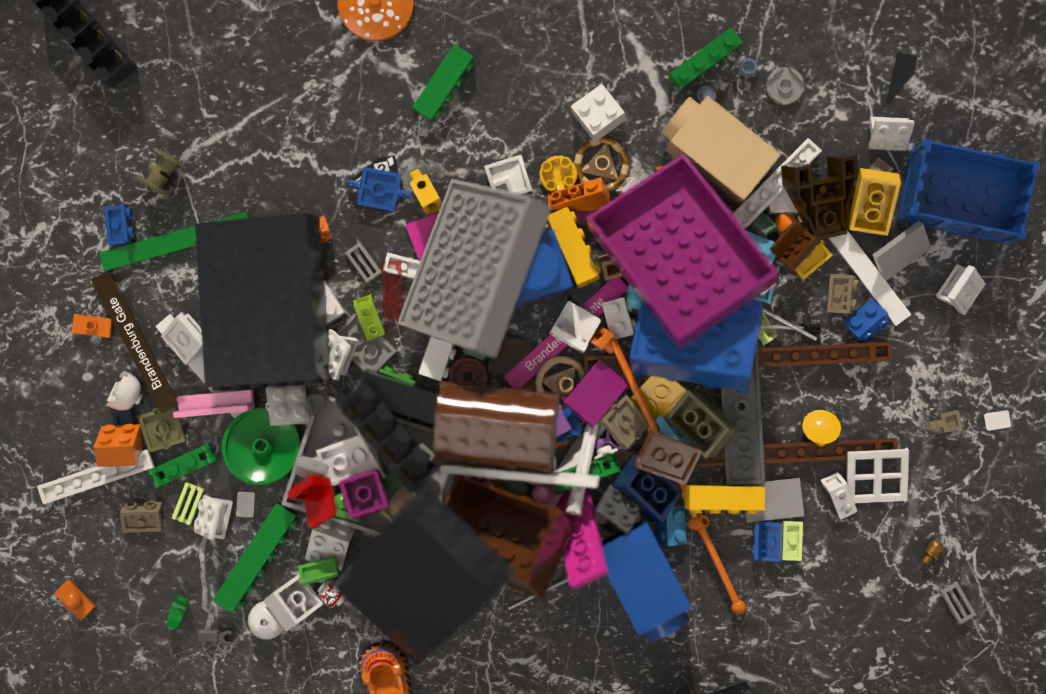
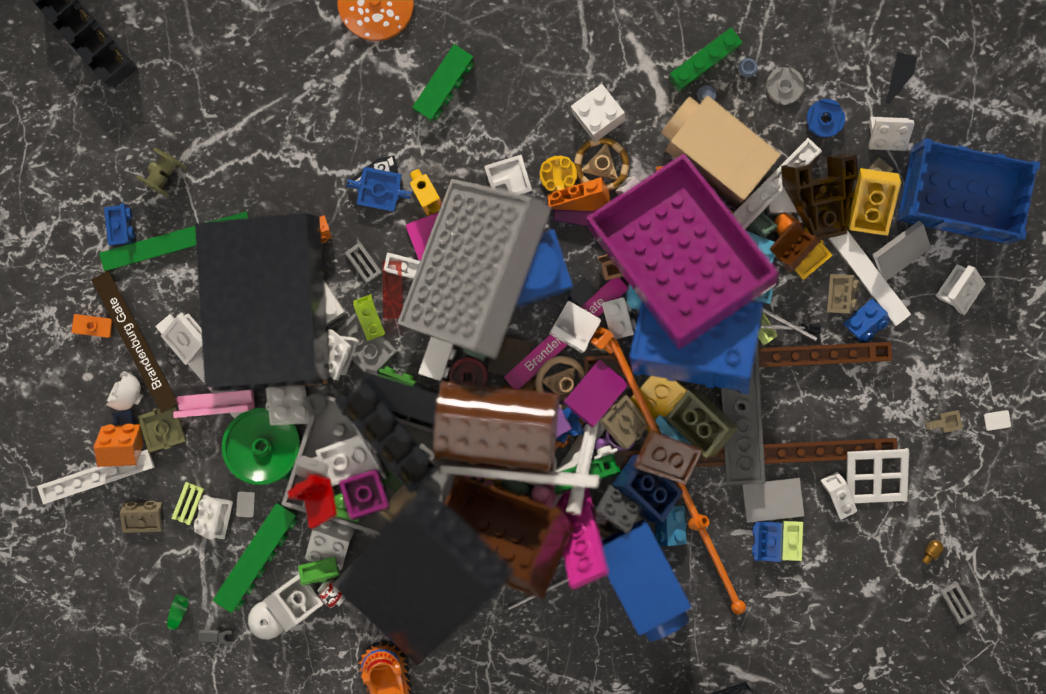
orange tile [54,579,96,621] -> none
green plate [147,443,218,488] -> none
yellow brick [547,207,601,289] -> none
yellow brick [684,485,765,514] -> none
yellow dish [802,410,841,447] -> none
none -> blue plate [806,99,845,138]

